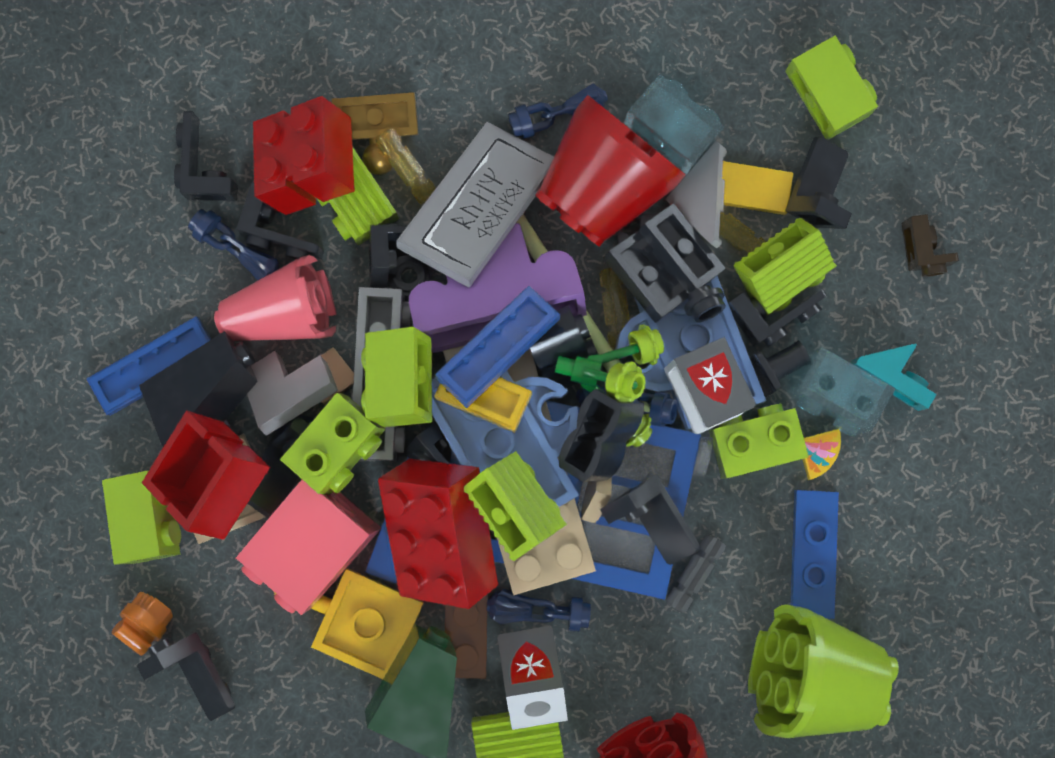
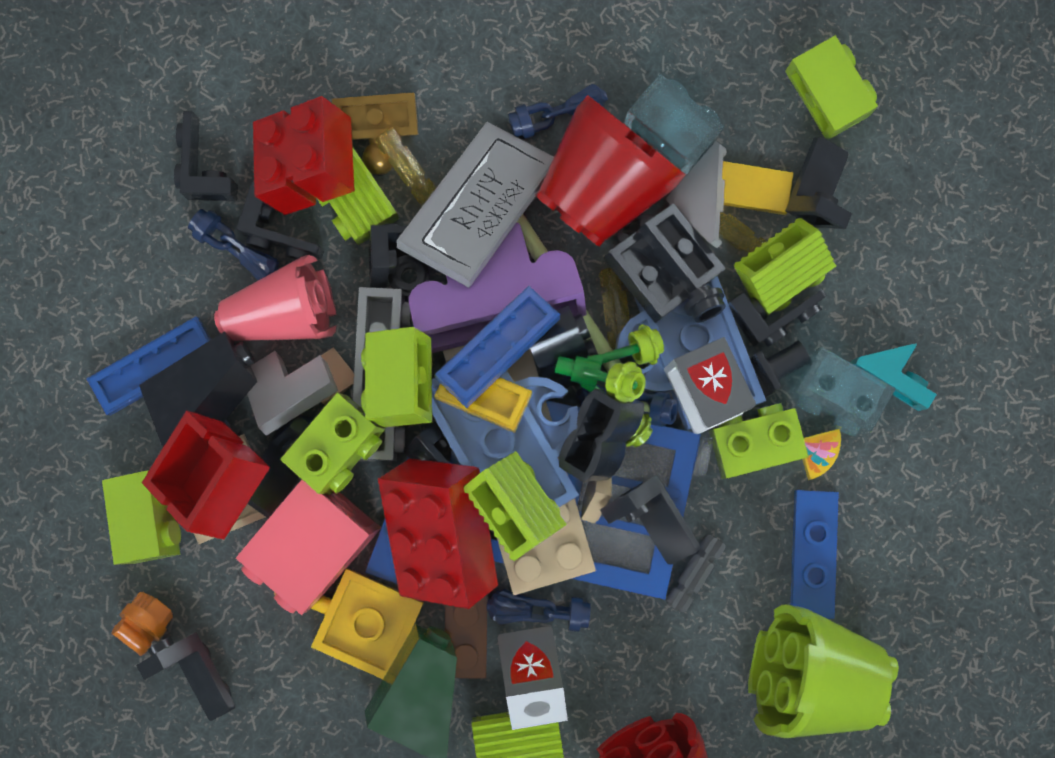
dark brown bracket [901,214,959,277] -> none

